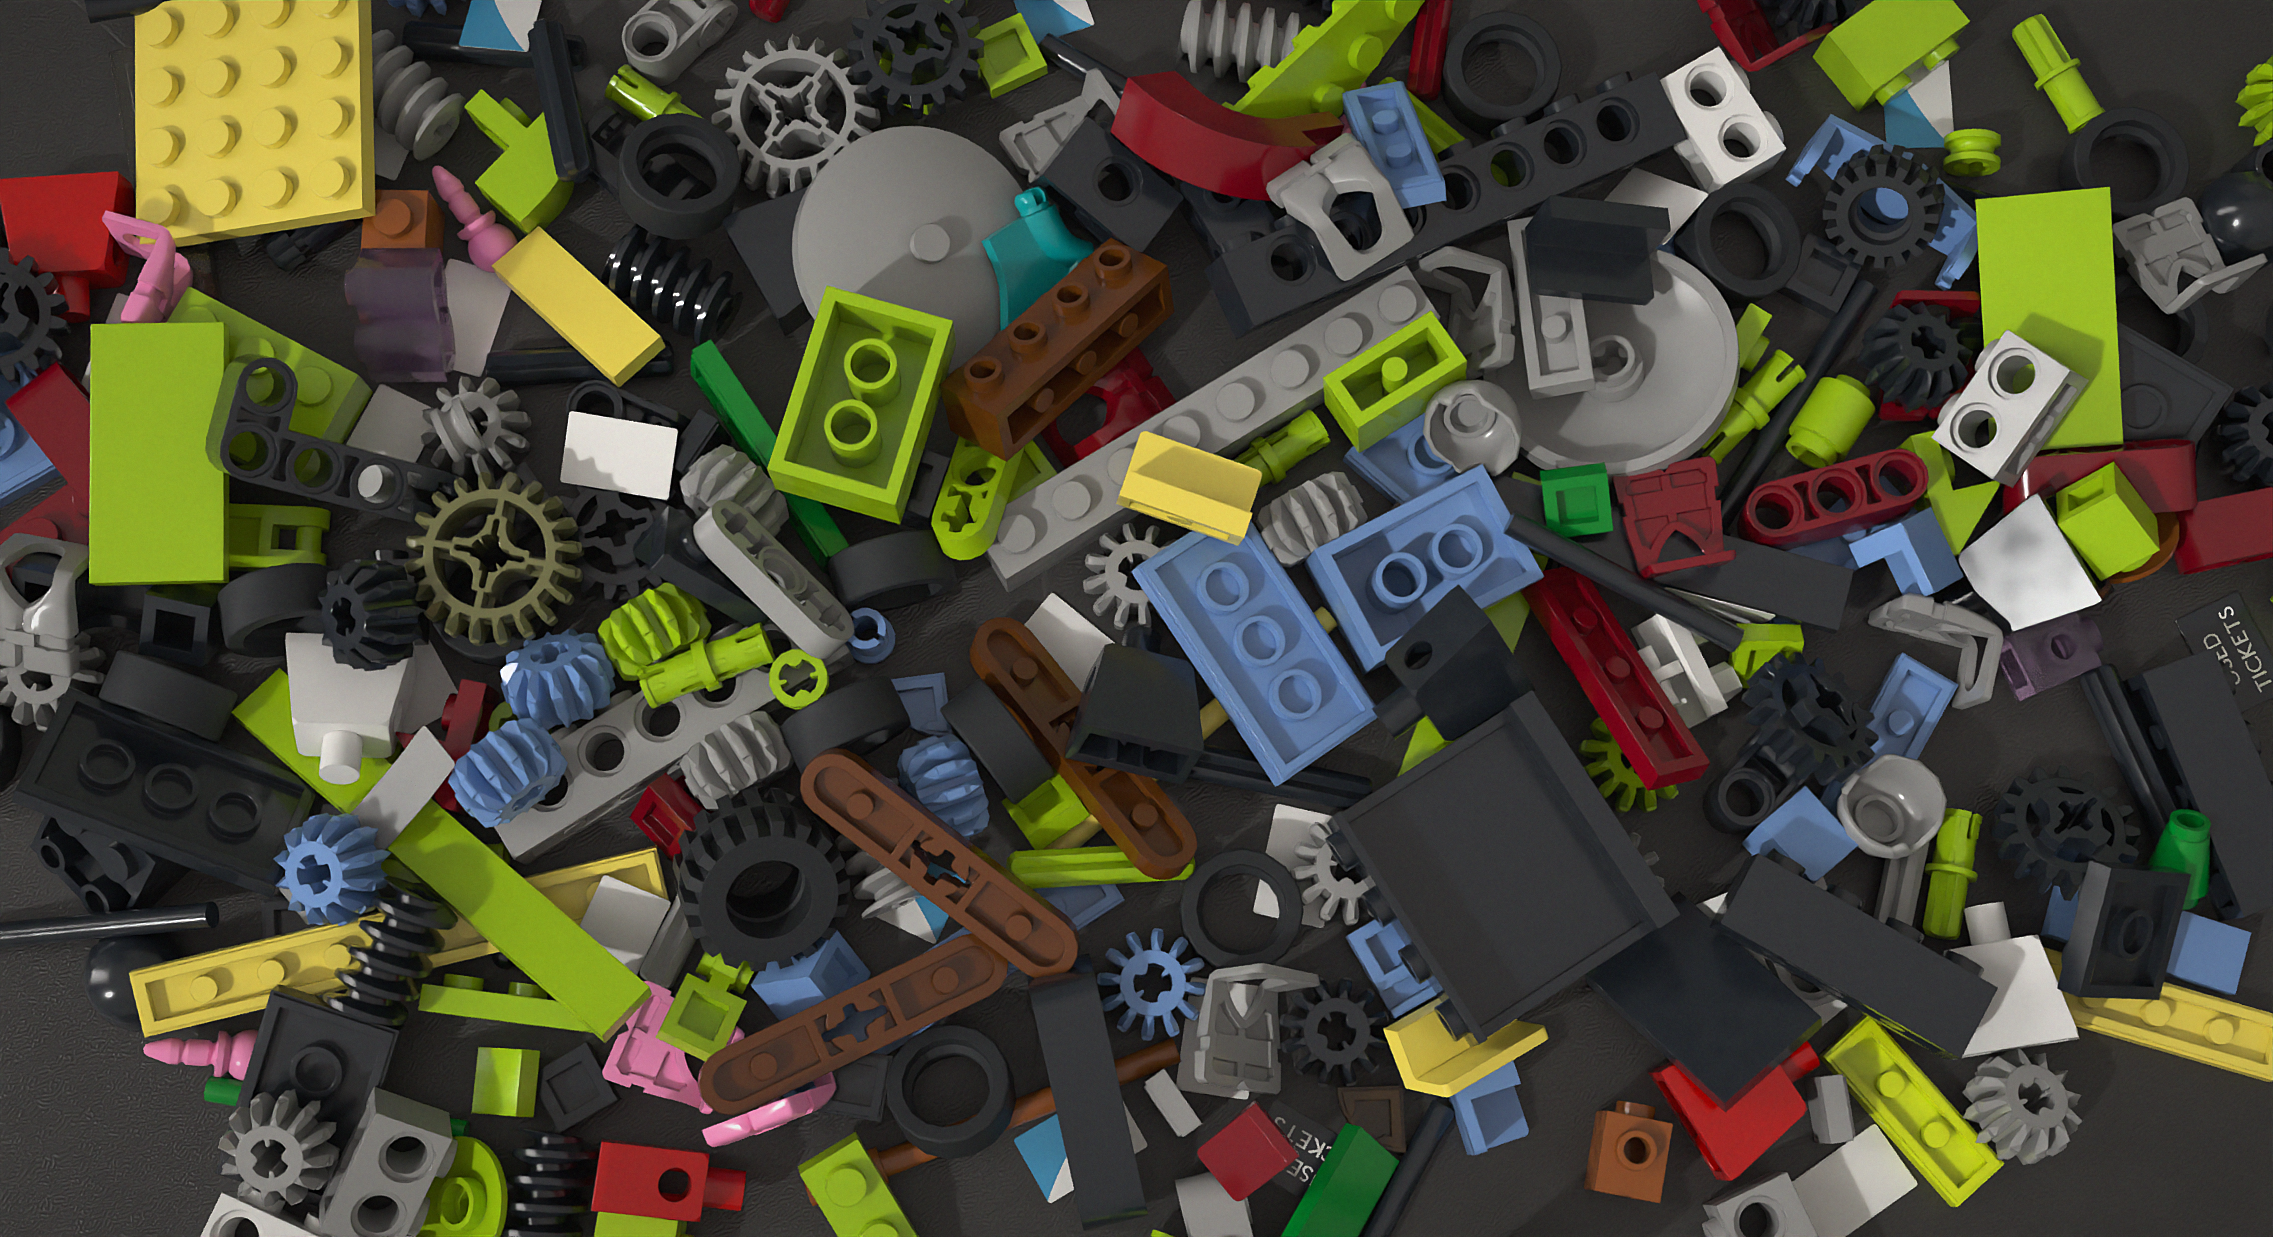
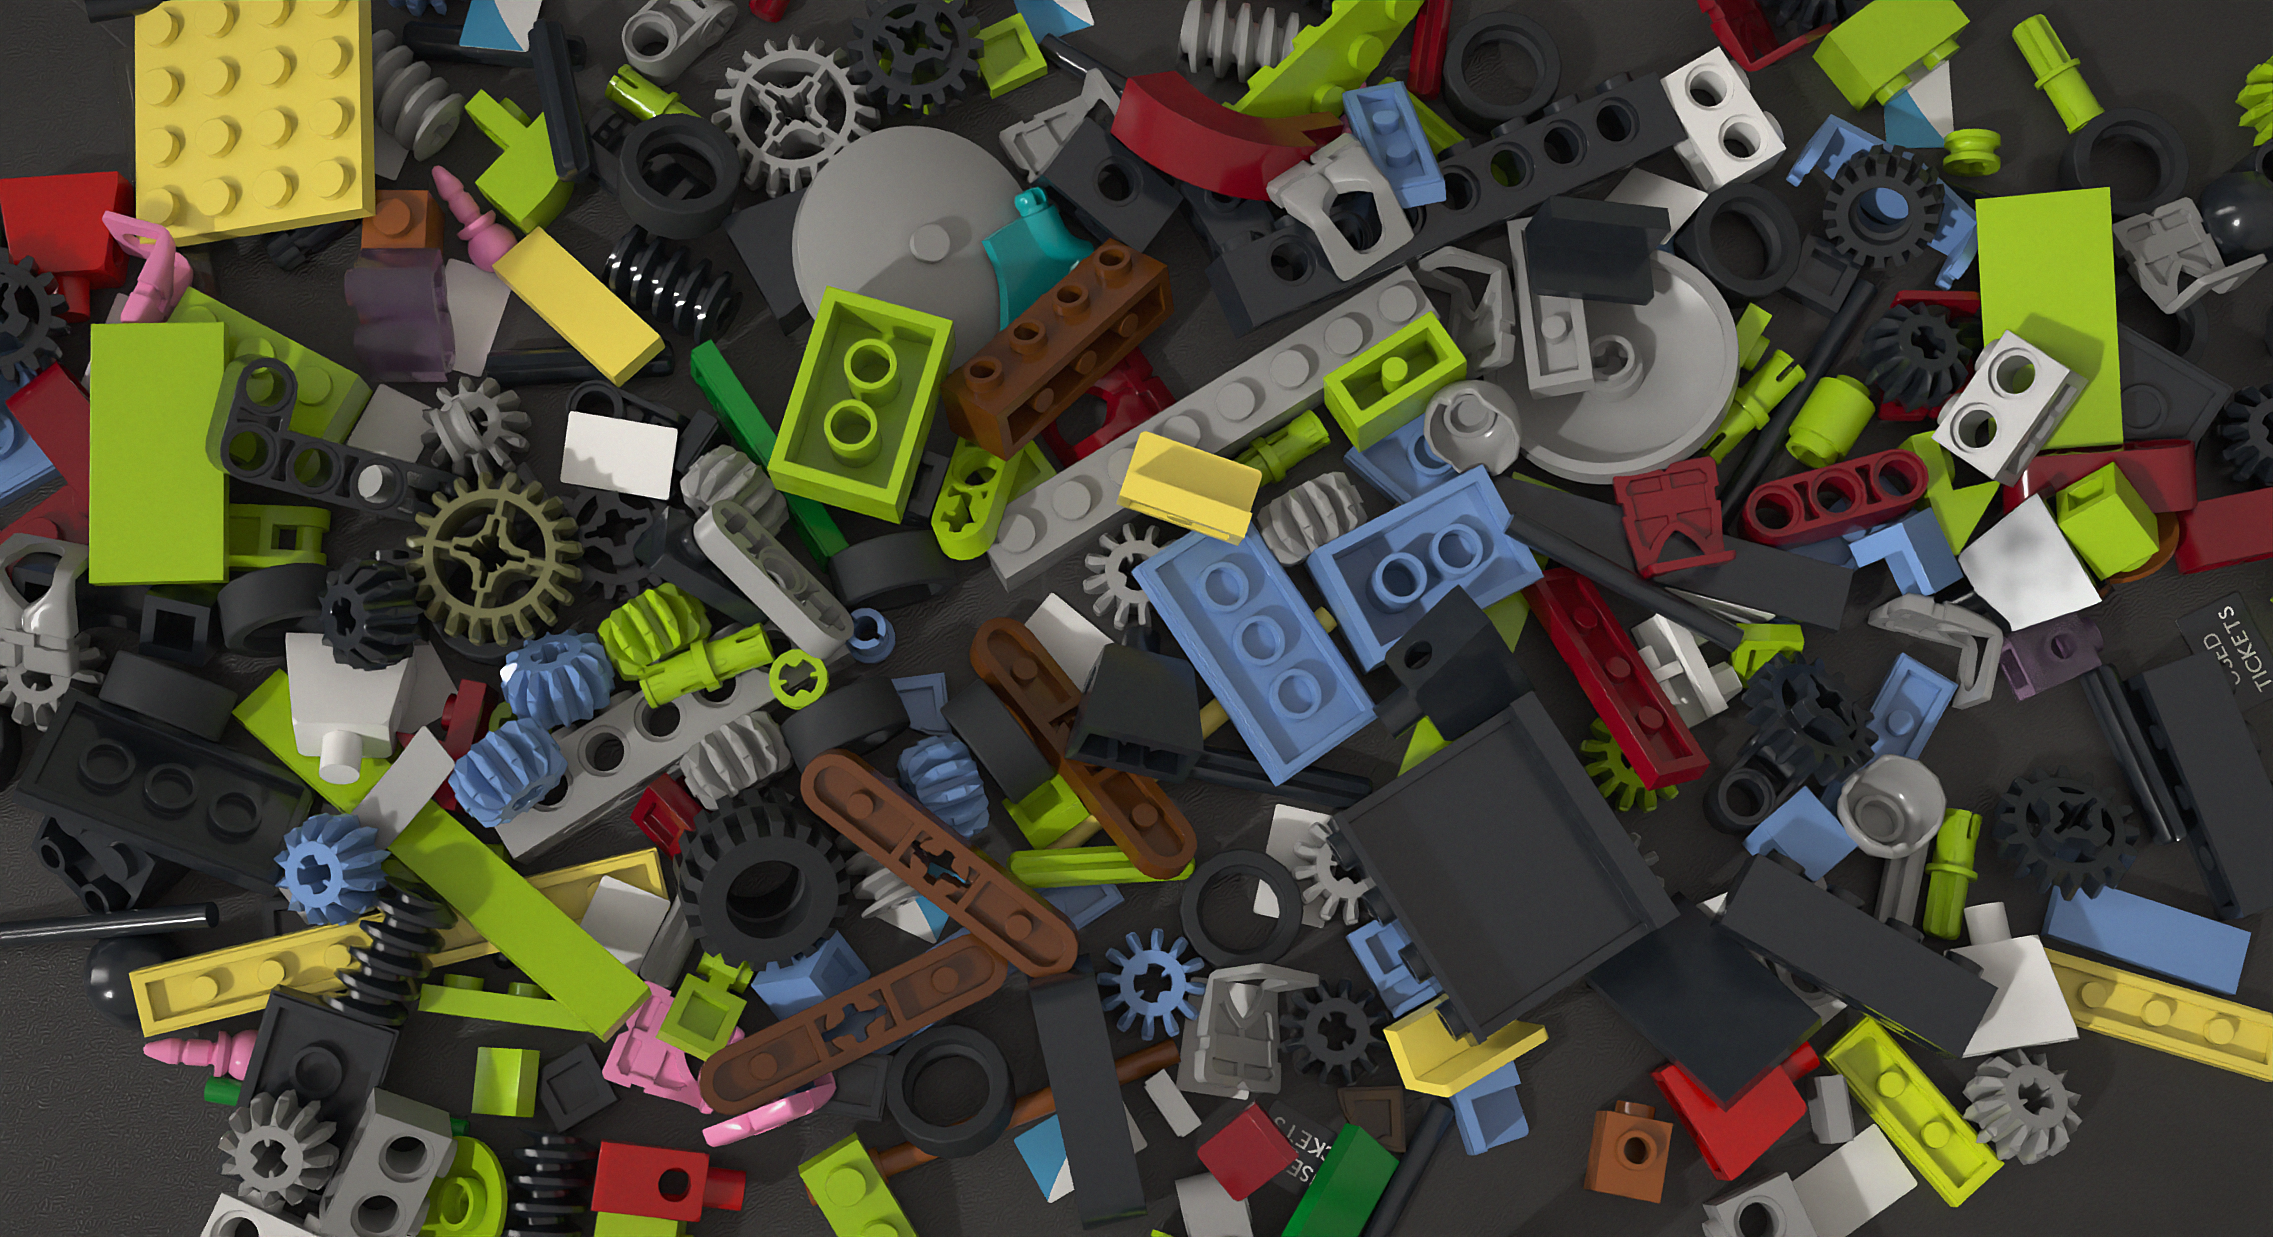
green plate [1540,462,1613,537] -> none
black plate [2057,860,2191,1000] -> none
green cone [2147,809,2211,910] -> none

